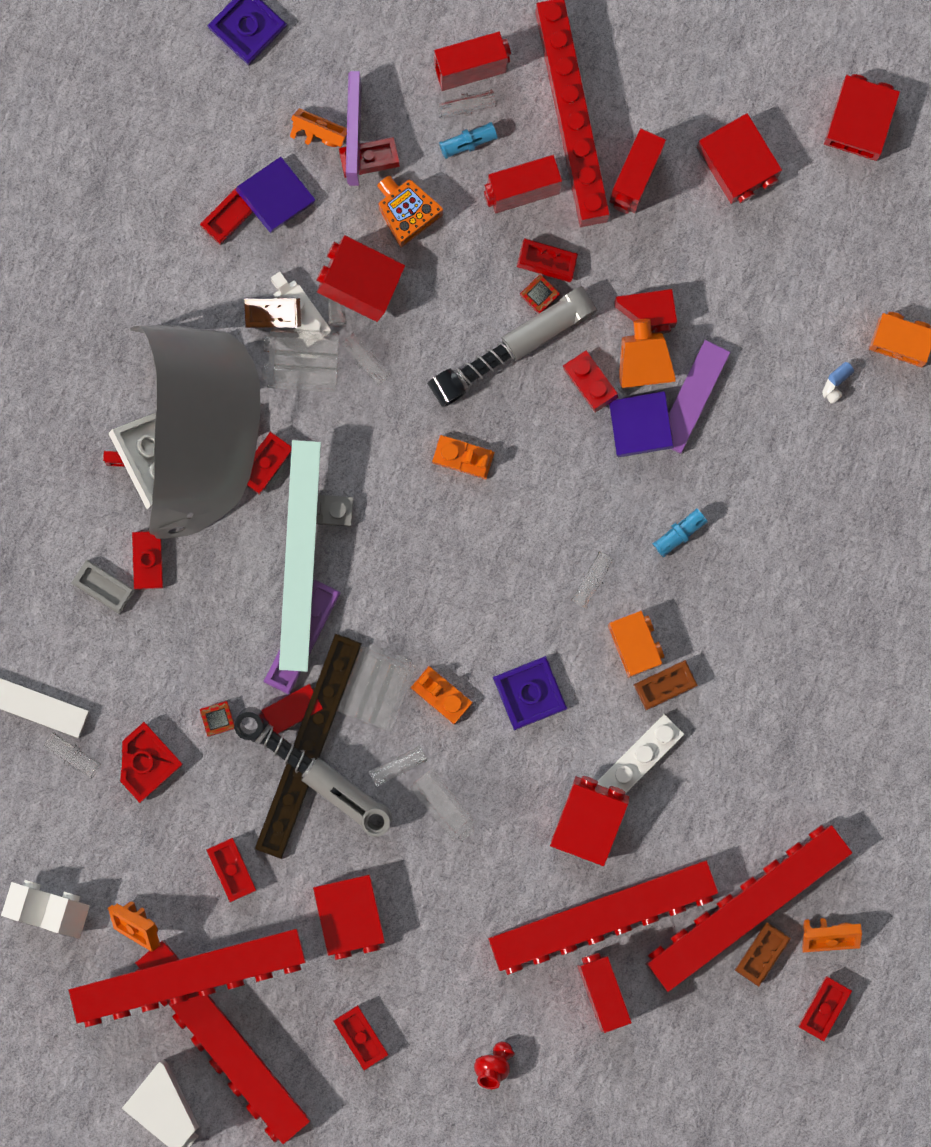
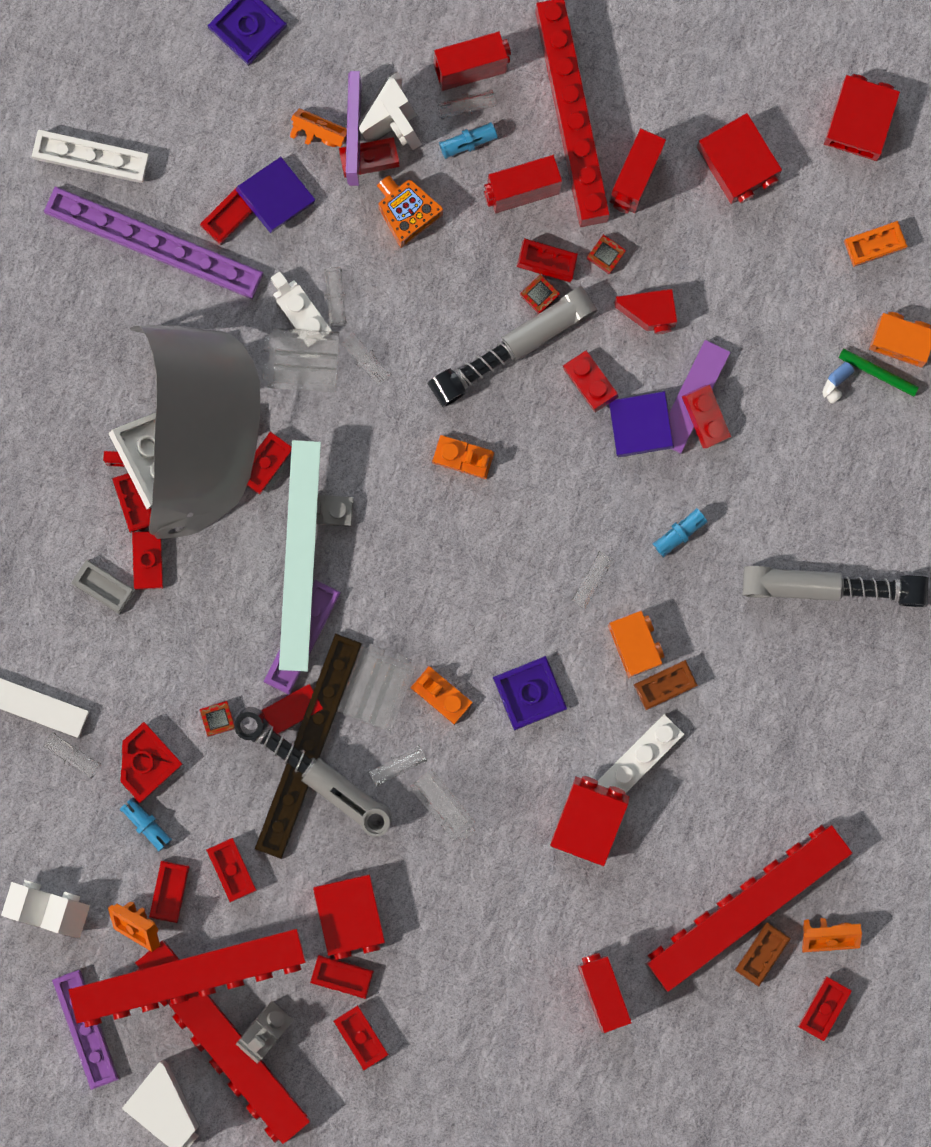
plate [244,298,301,328] -> none
red brick [316,235,405,322] -> none
red animal [474,1041,515,1089] -> none
red brick [488,860,718,975] -> none
orange torso [619,319,676,388] -> none
none -> white plate [32,130,149,183]
none -> medium lavender tile [44,186,264,300]
none -> medium lavender tile [52,970,119,1090]
none -> red plate [112,473,152,533]
none -> dark azure pin [120,797,172,852]
none -> red tile [149,861,190,923]
none -> light grey plate [236,1001,293,1063]
none -> red tile [310,955,374,999]
none -> white piece [359,72,422,150]
none -> tile [587,234,626,275]
none -> red plate [682,385,731,448]
none -> piece [742,566,929,607]
none -> green piece [838,348,919,397]
none -> orange plate [844,221,908,267]

